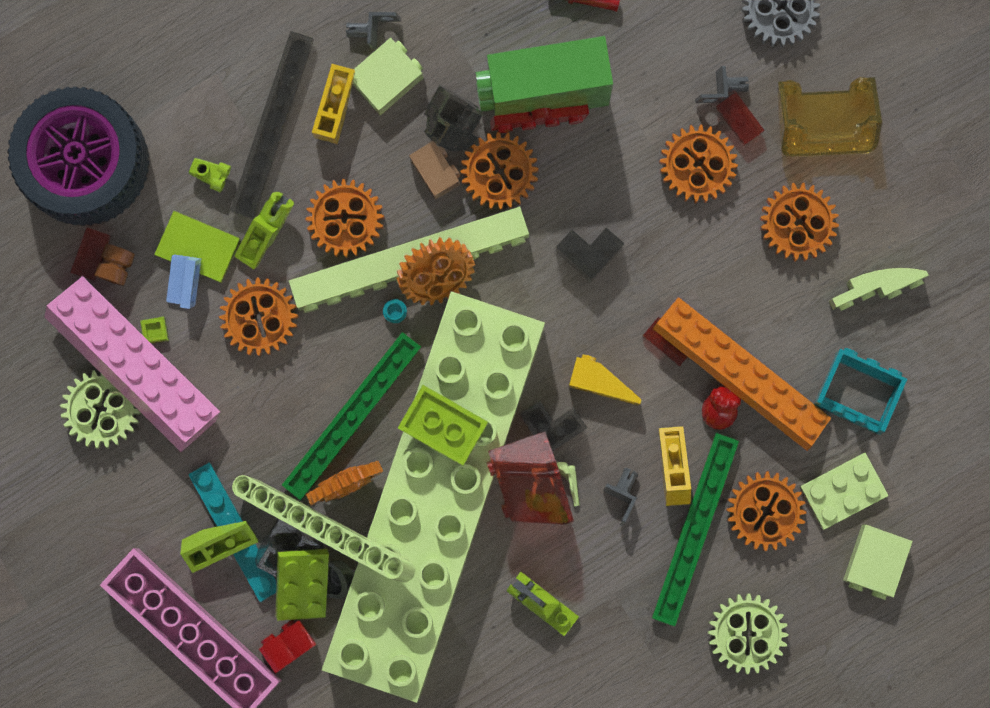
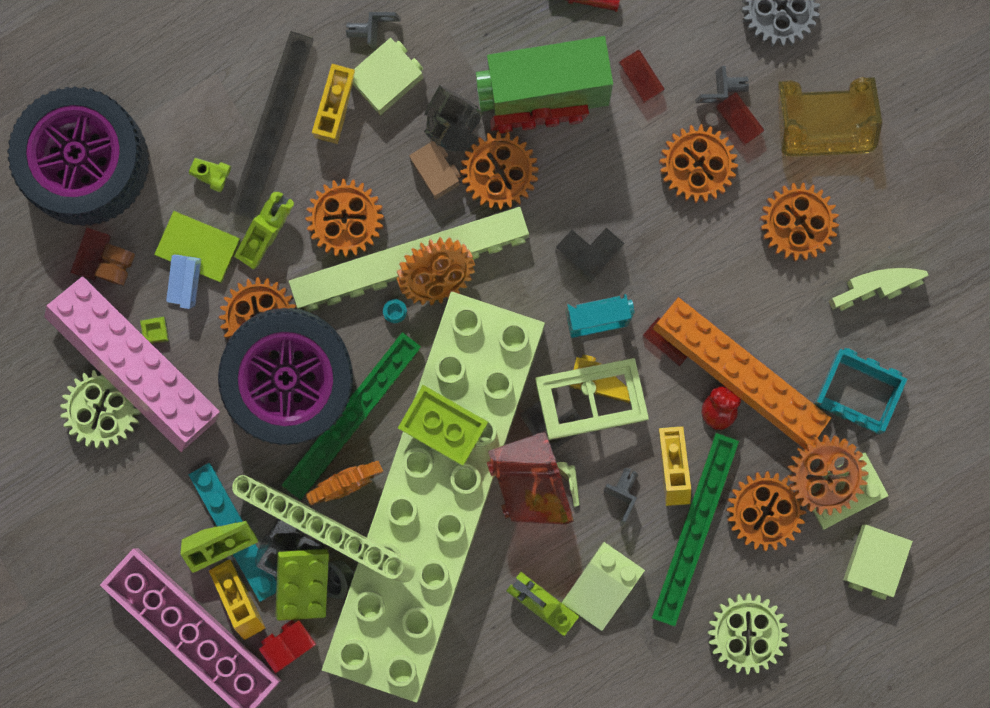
none -> yellow slope [209,559,266,640]
none -> wheel [218,308,353,446]
none -> yellowish green door [535,358,649,440]
none -> yellowish green slope [562,542,645,631]
none -> teal window [565,294,635,338]
none -> clear red plate [618,50,665,103]
none -> orange gear [787,435,868,515]

